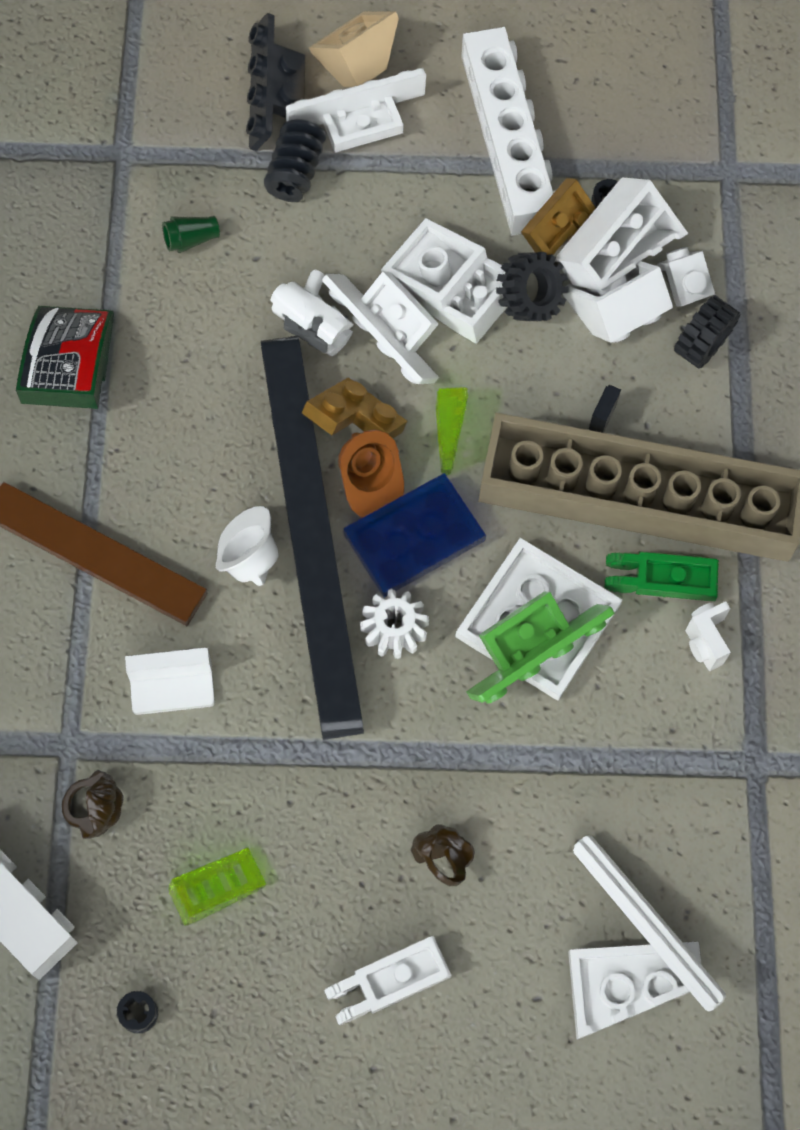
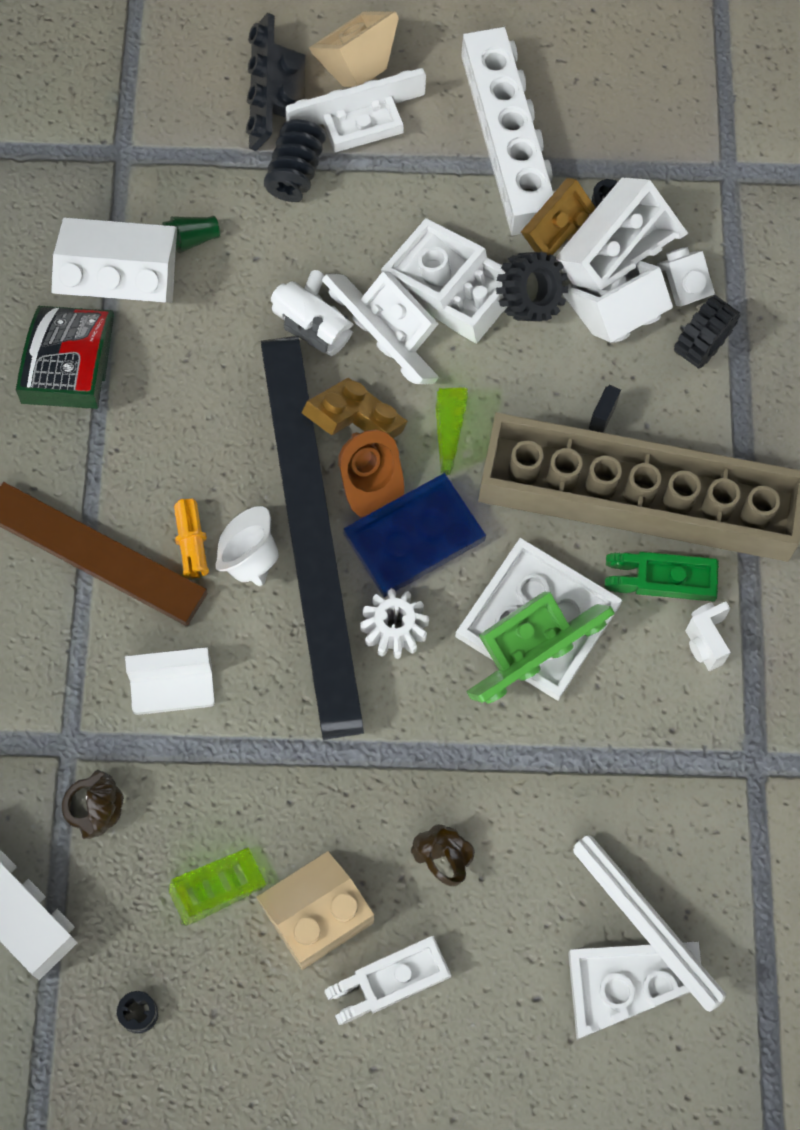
none -> white slope [51,218,177,303]
none -> light orange axle [174,499,209,578]
none -> tan slope [256,851,374,970]

